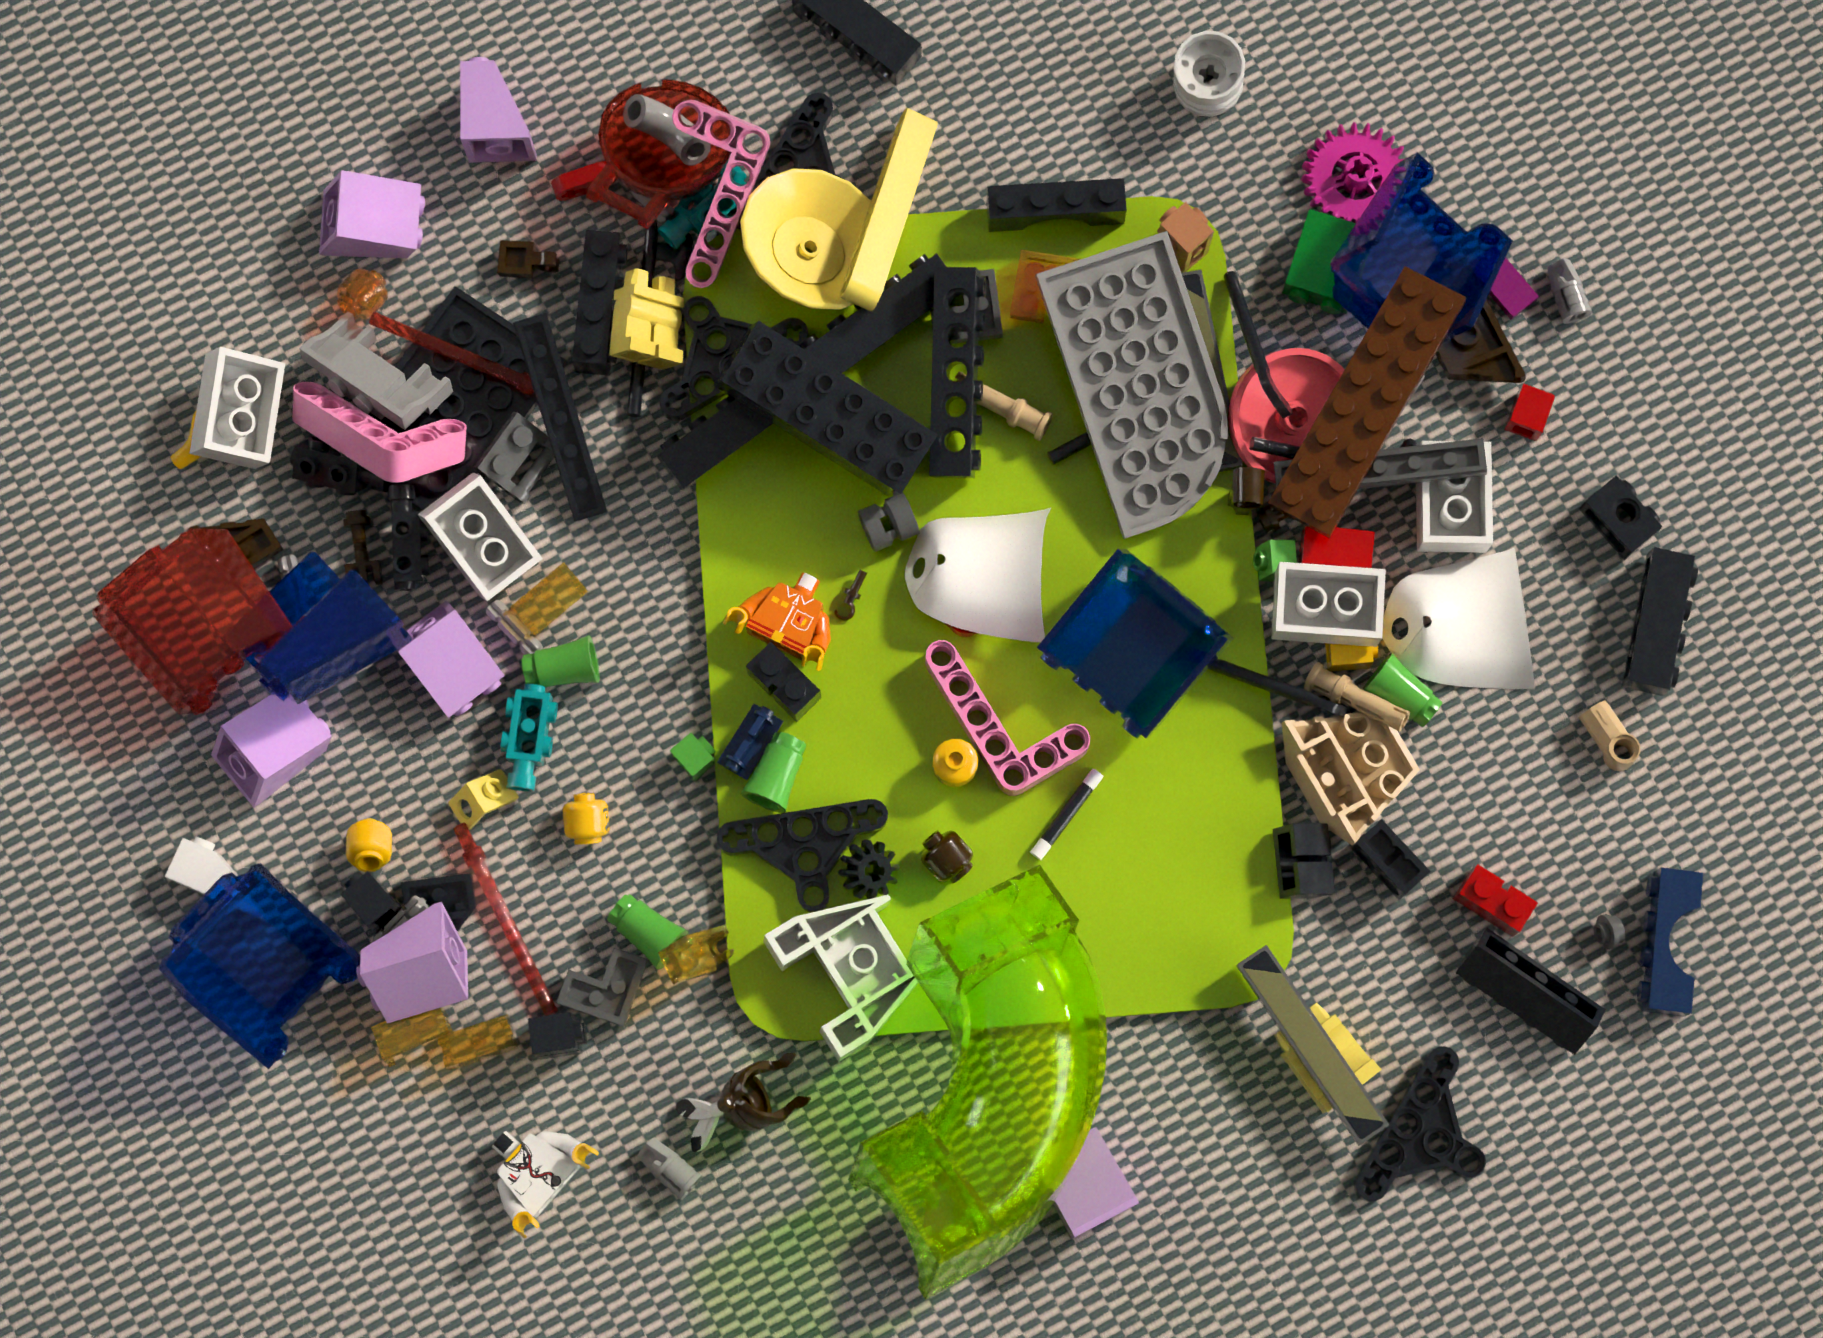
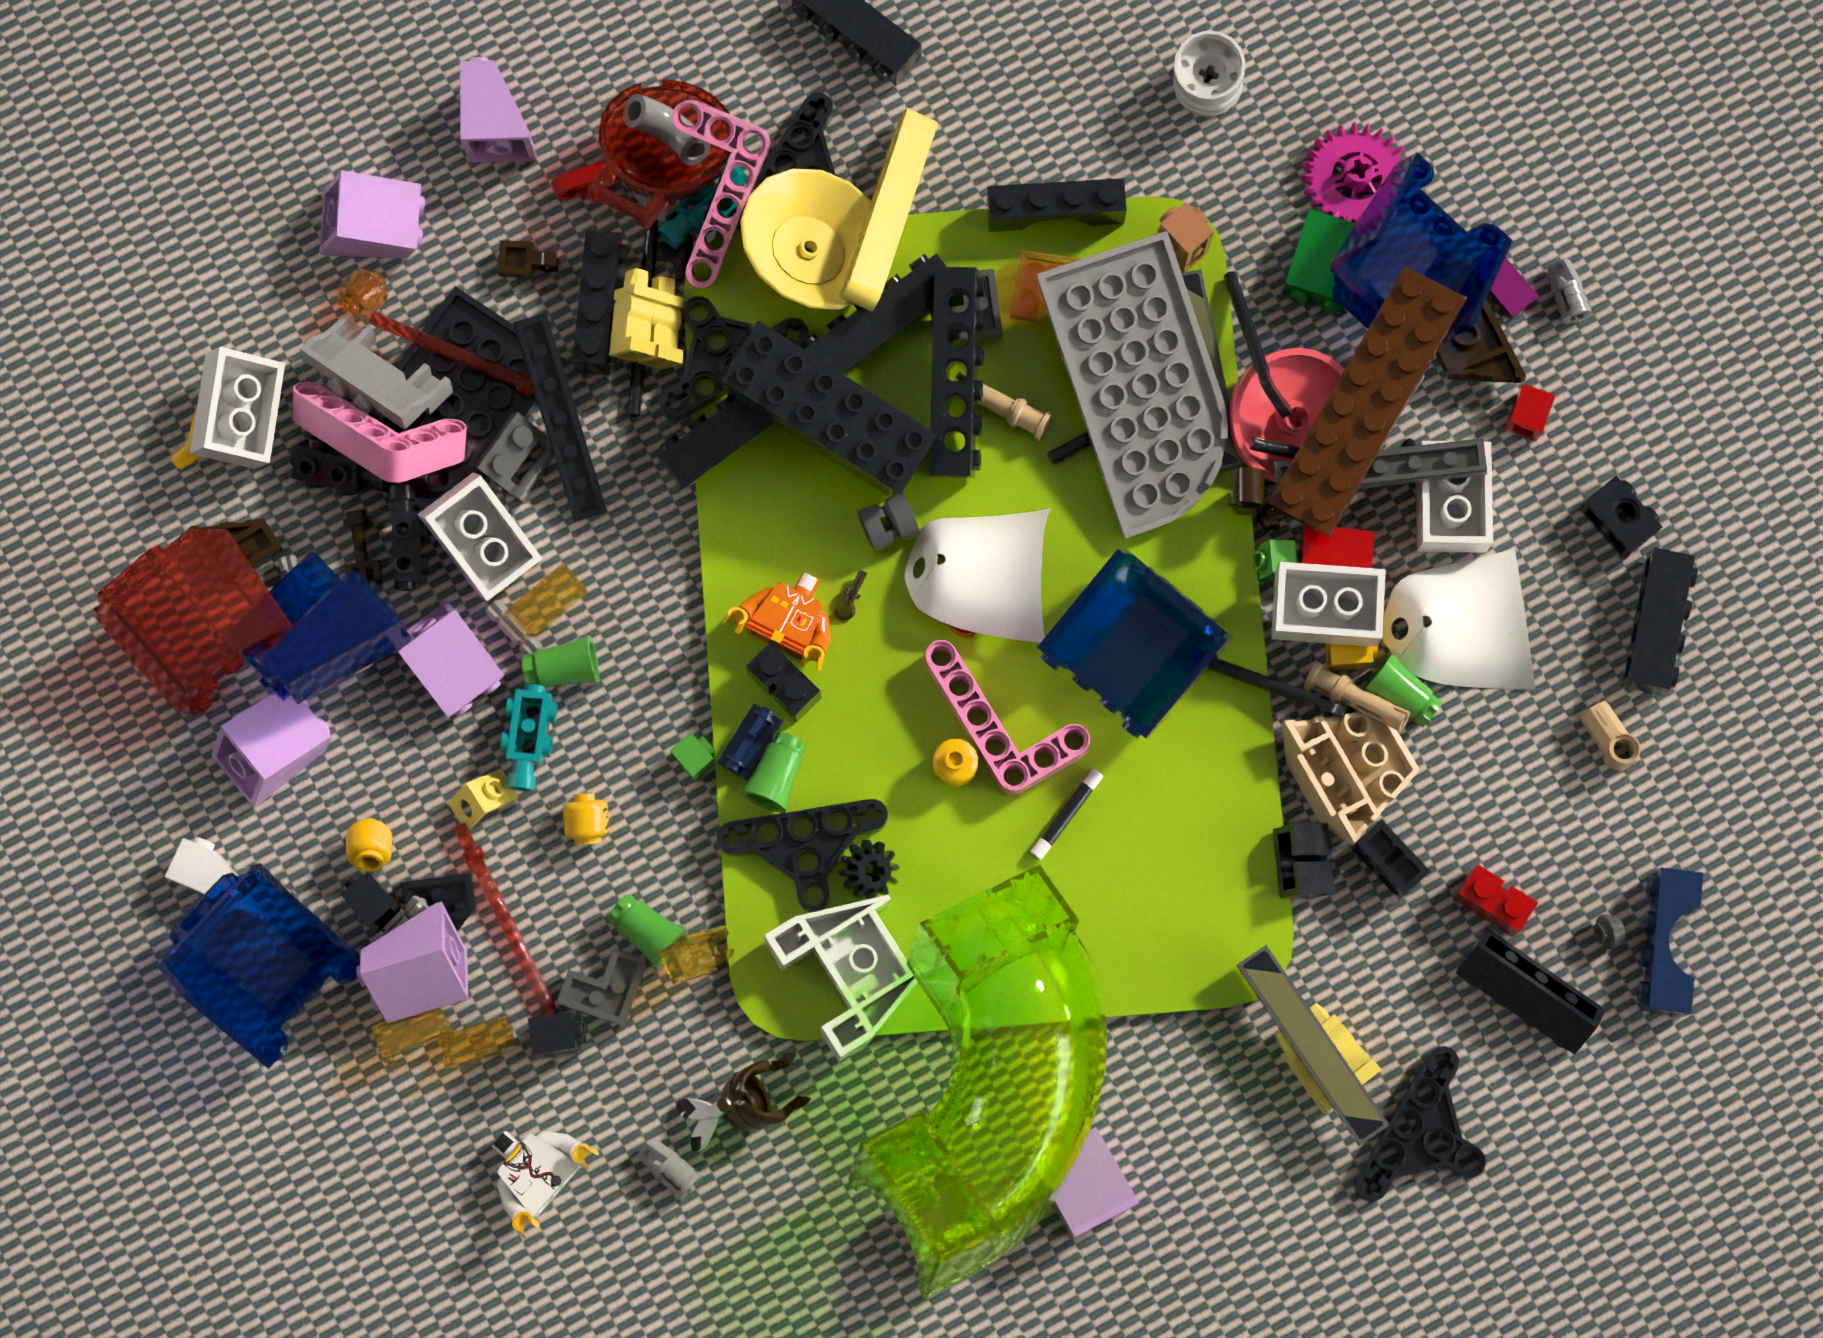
dark brown head [921,830,973,884] -> none

